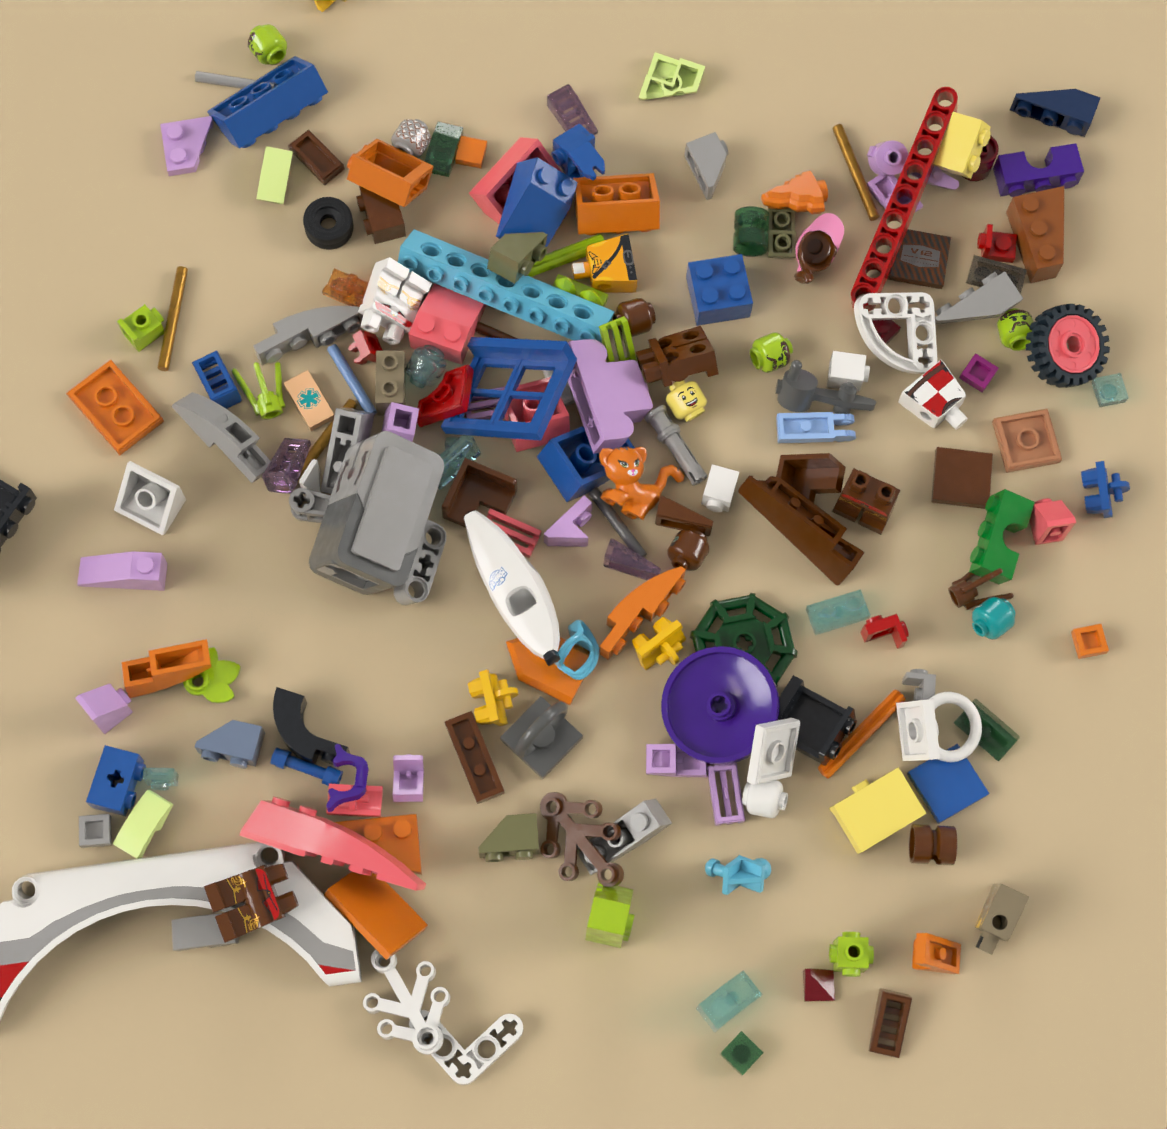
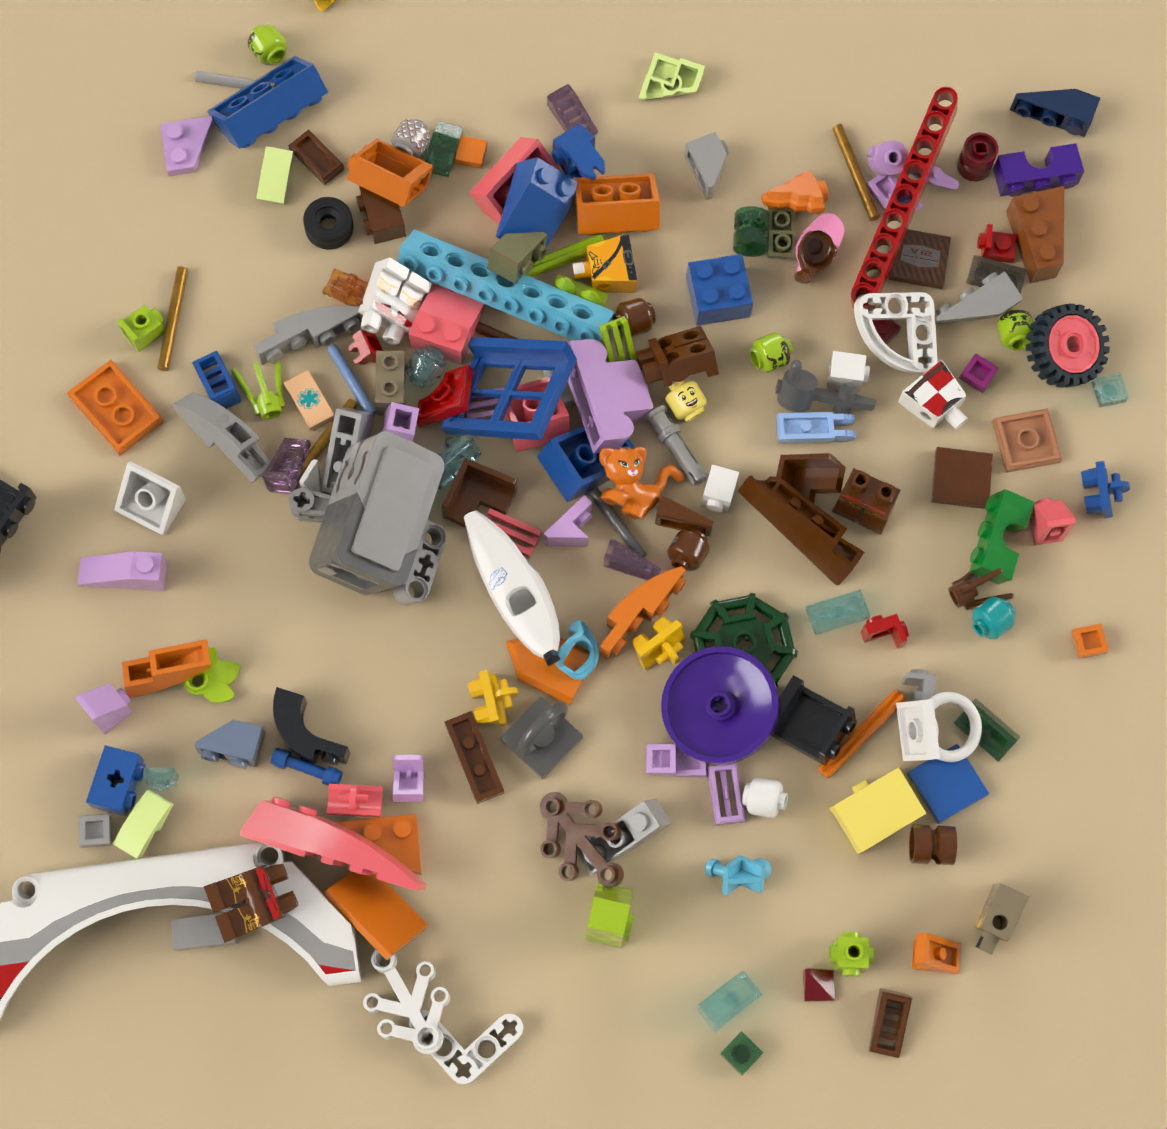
dark purple helmet [326,744,369,812] -> none
olive slope [478,813,539,862] -> none
white tile [747,718,800,785] -> none
light yellow brick [933,112,991,179] -> none

